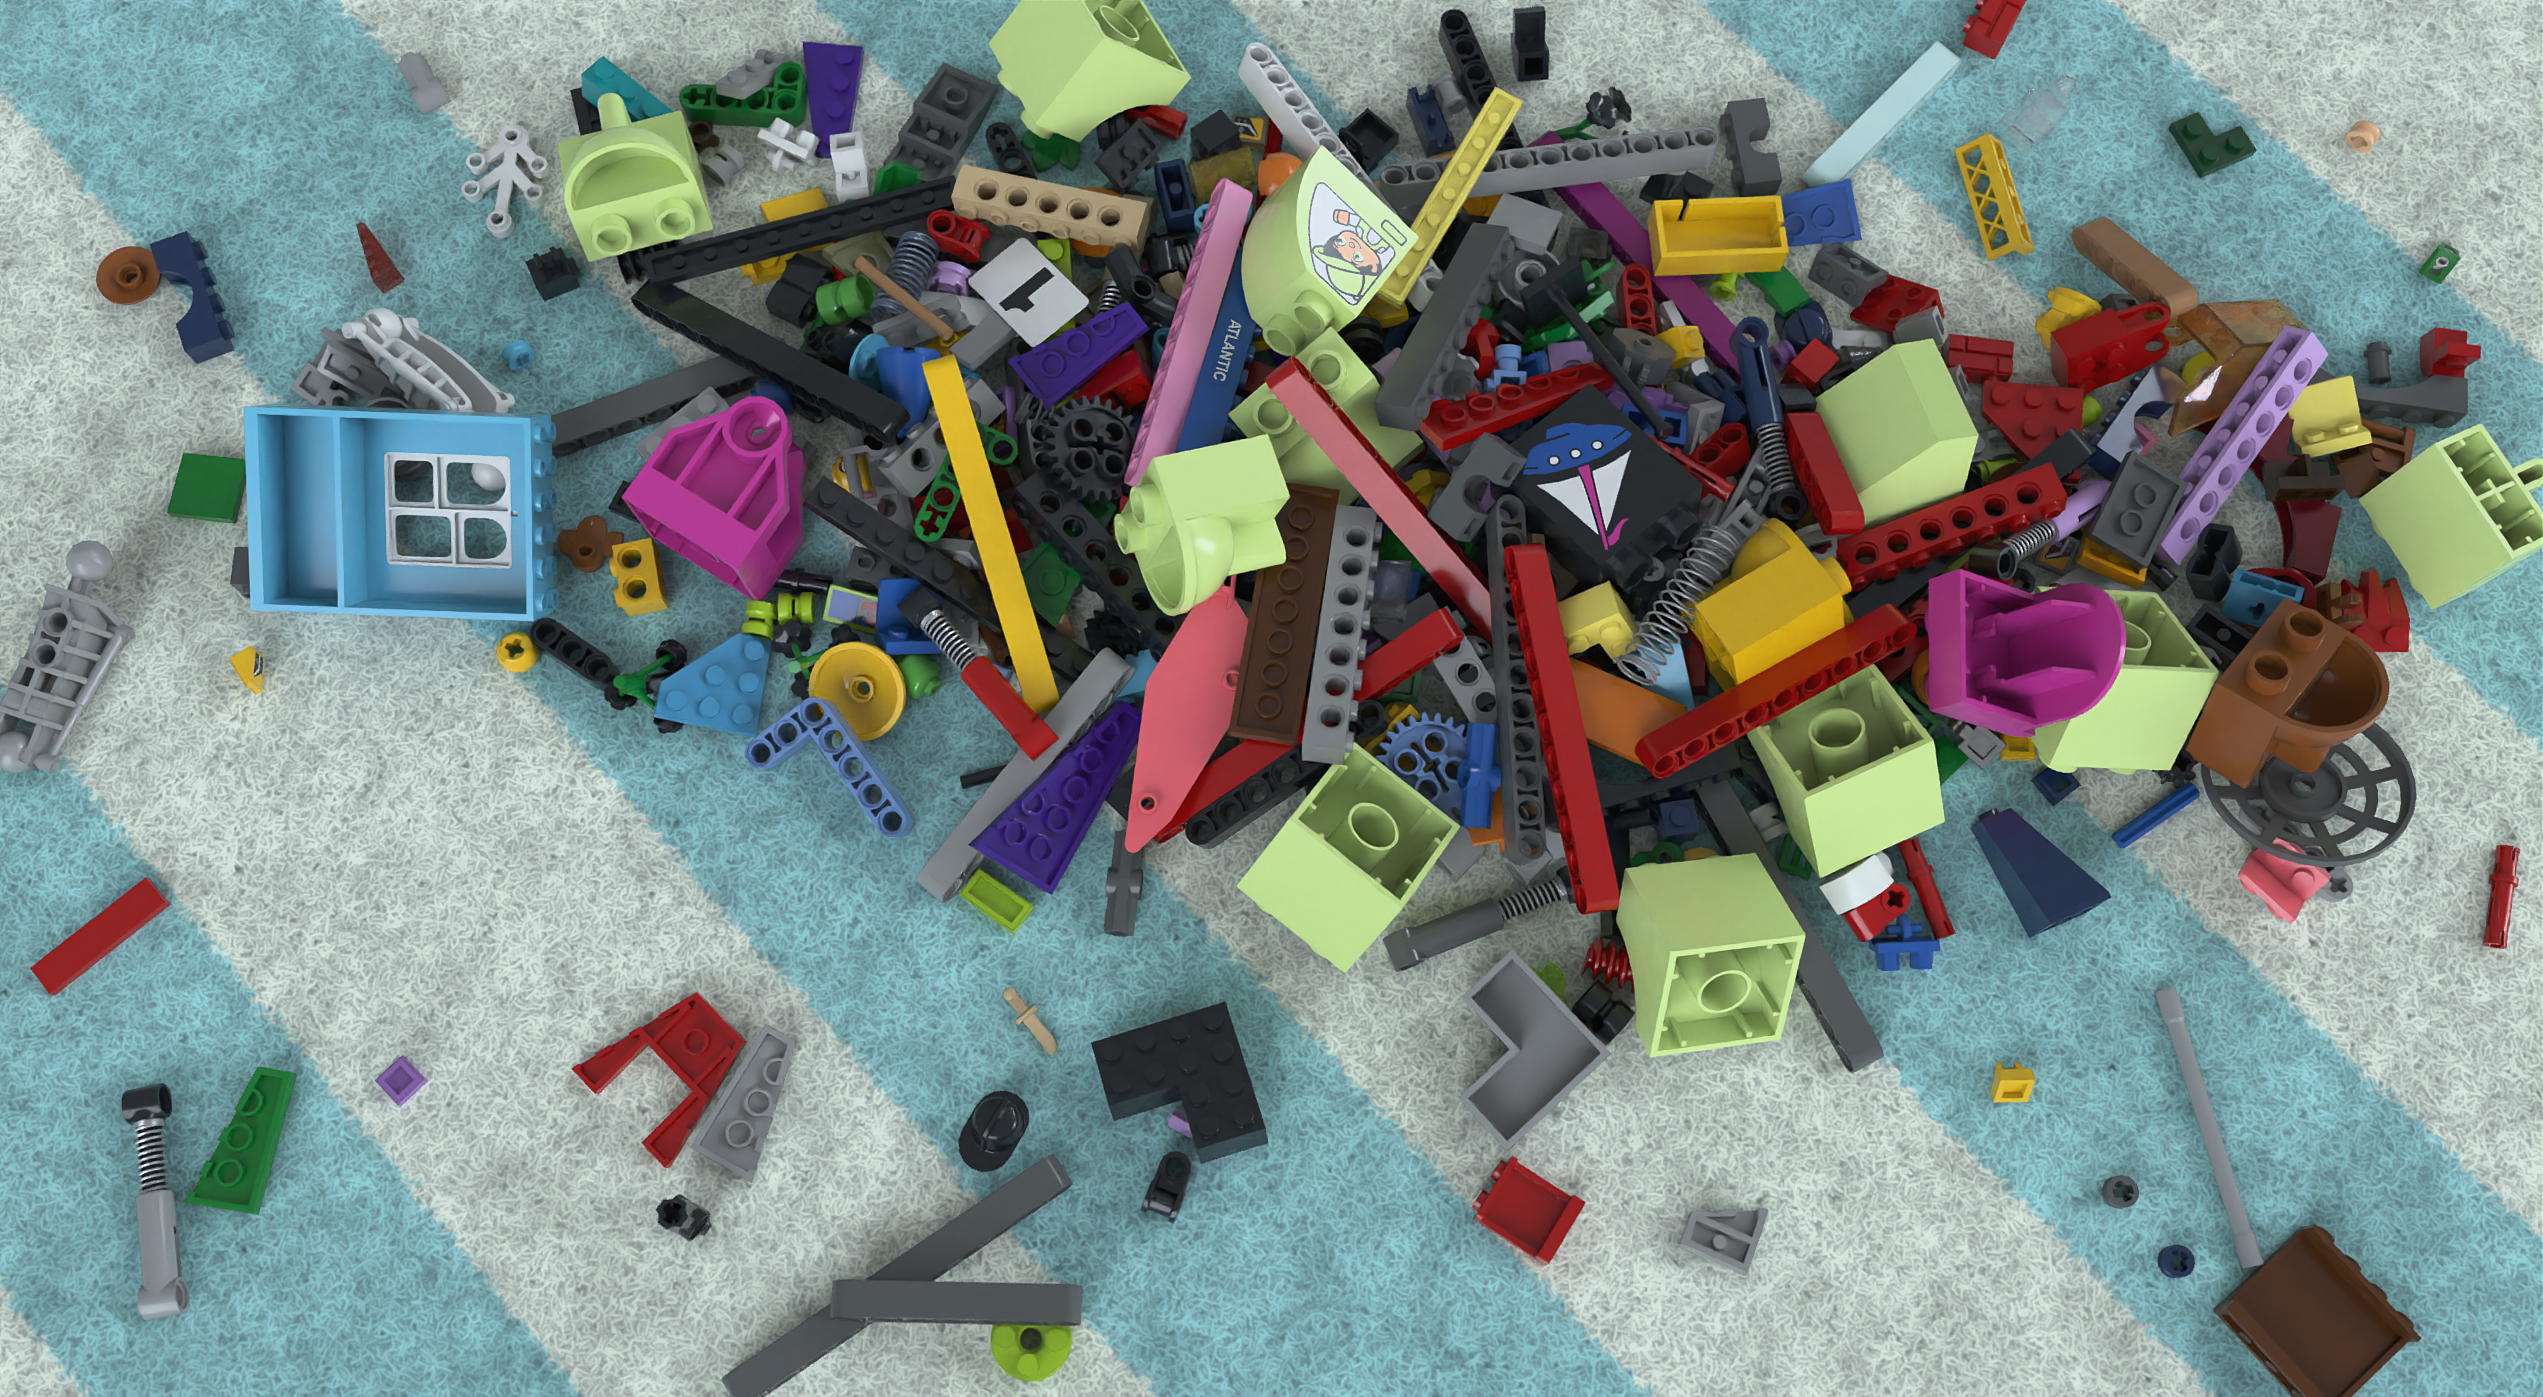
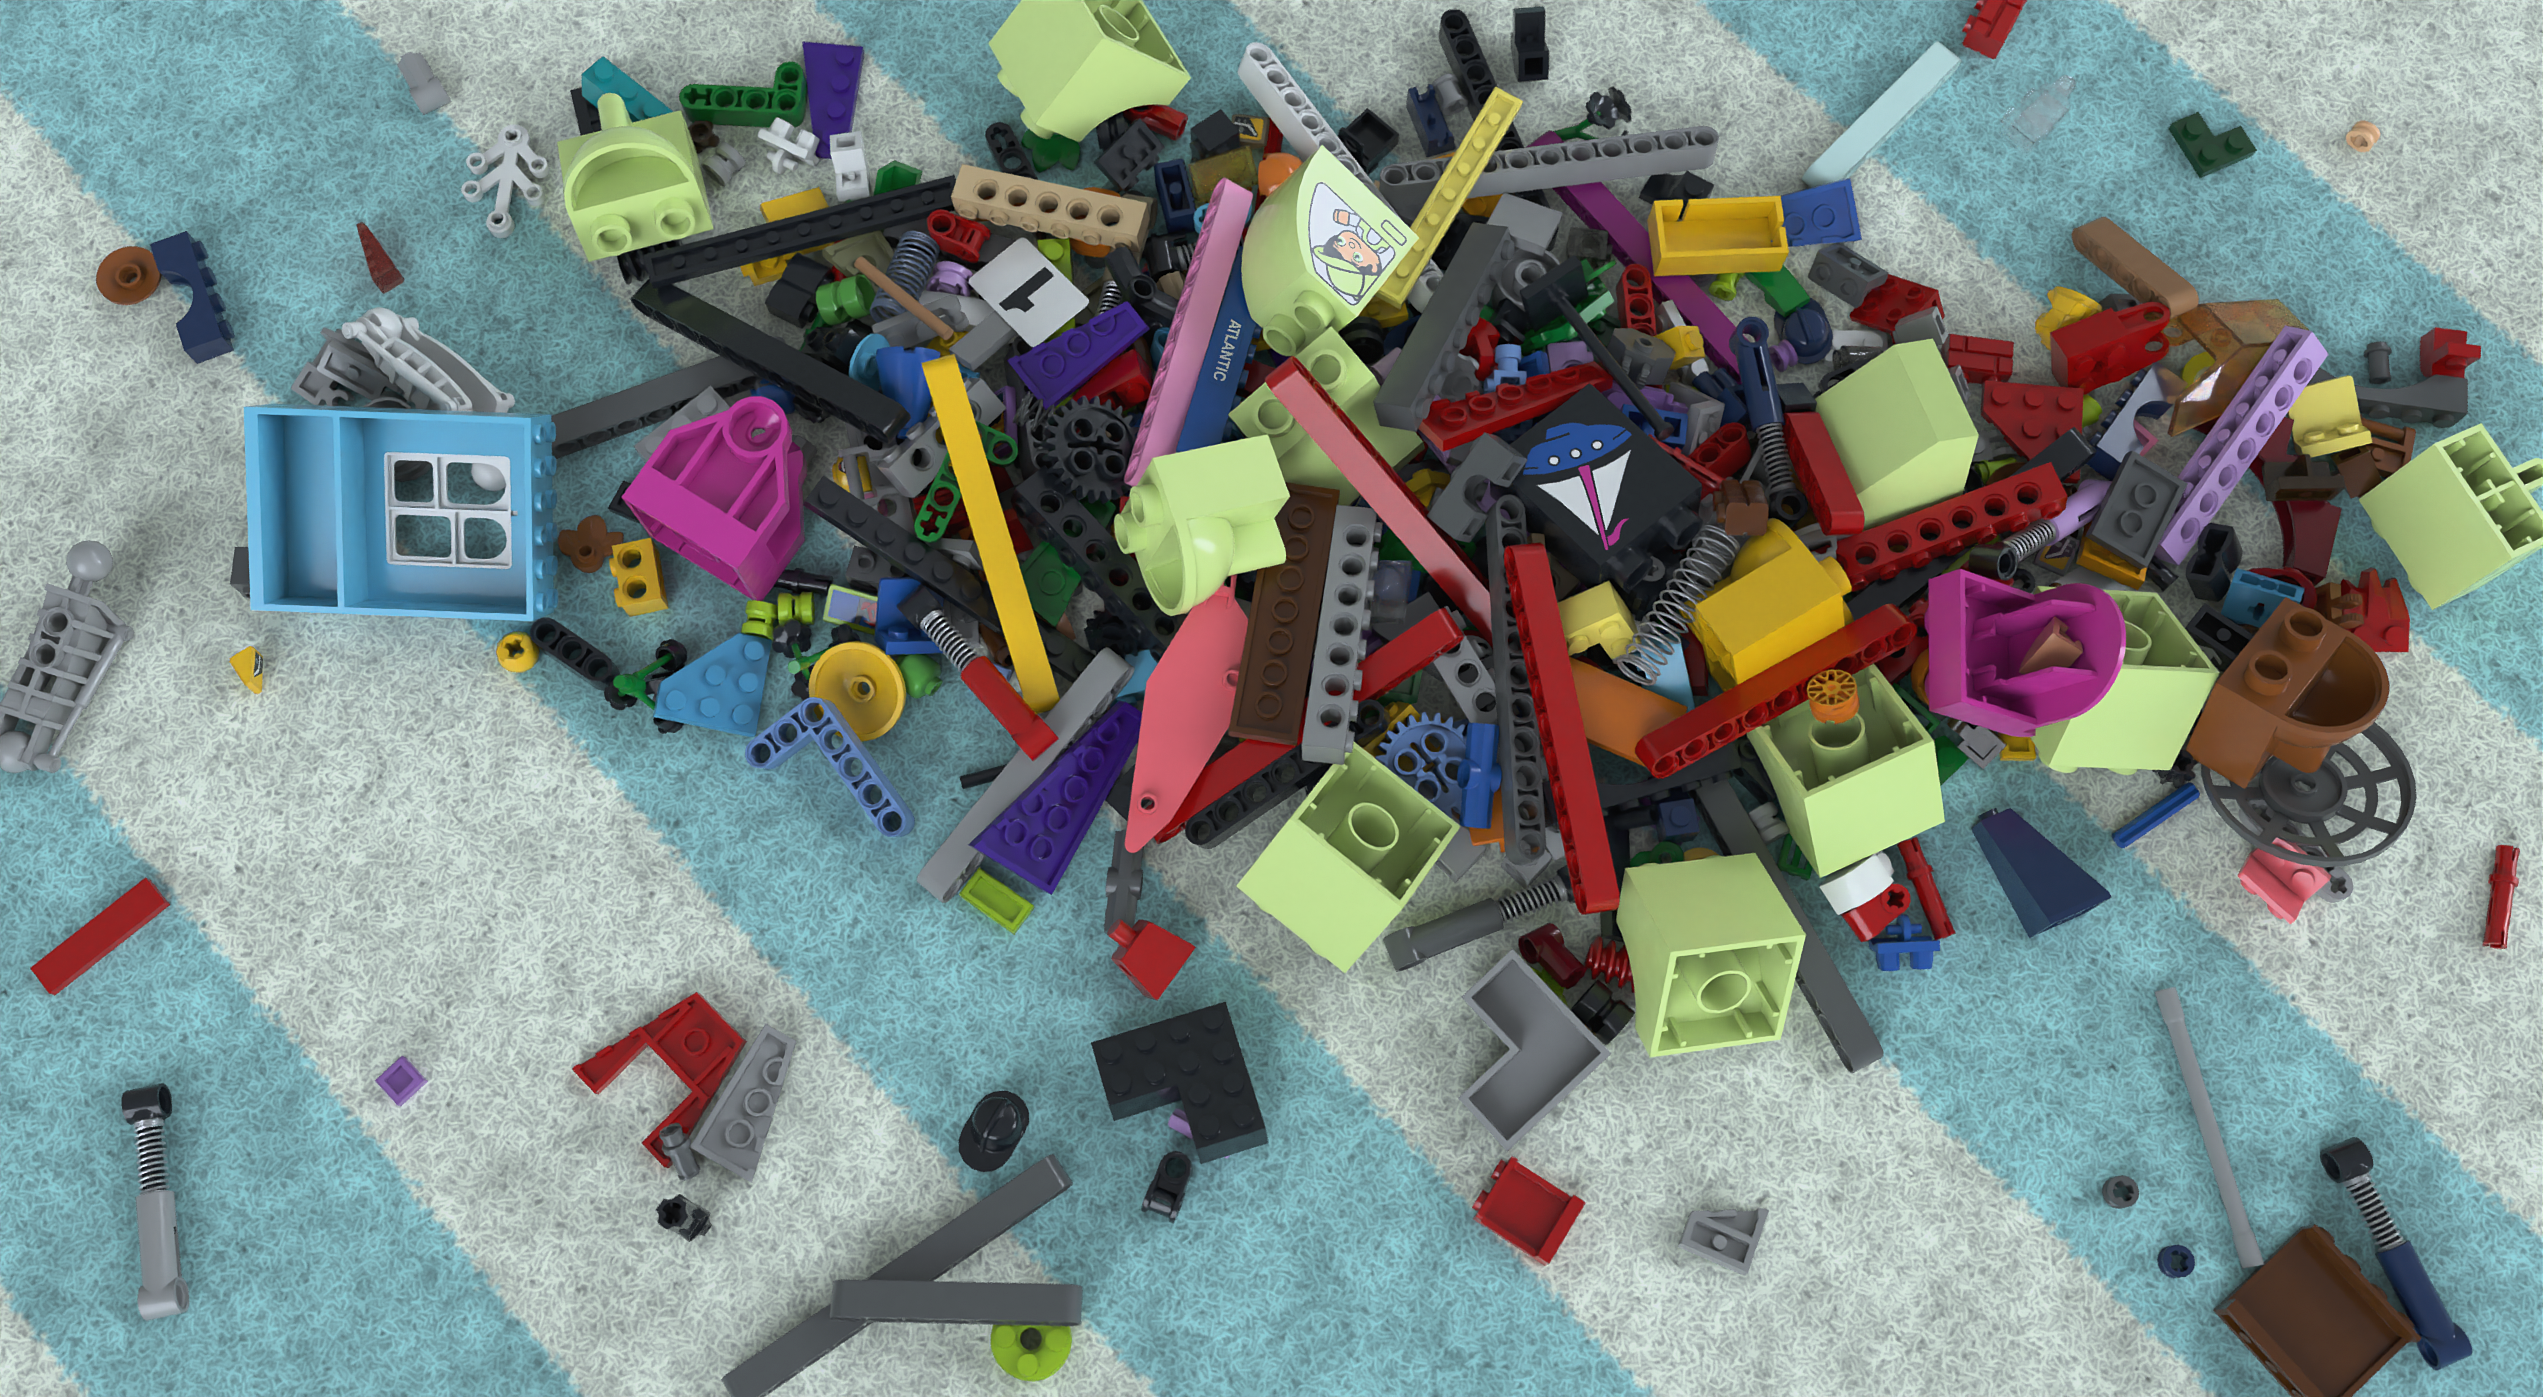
green tile [167,453,246,524] -> none
green wing [184,1067,297,1215] -> none
medium azure bush [501,340,535,371] -> none
black brick [525,247,581,301] -> none
light grey plate [716,49,791,100] -> none
dark grey slope [883,62,998,184] -> none
tan piece [1003,987,1058,1056] -> none
dark grey arch [1720,98,1782,197] -> none
red brick [1780,338,1840,396] -> none
yellow fence [1955,133,2035,261] -> none
yellow tile [1990,1062,2035,1103] -> none
dark blue tile [2031,767,2081,806] -> none
green piece [2418,240,2461,284] -> none
none -> dark grey pin [659,1123,701,1181]
none -> red torso [1107,919,1196,1001]
none -> dark red piece [1518,923,1586,990]
none -> reddish brown brick [1713,480,1769,536]
none -> orange wheel [1807,670,1860,724]
none -> nougat brick [2019,616,2083,674]
none -> piece [2320,1137,2472,1370]

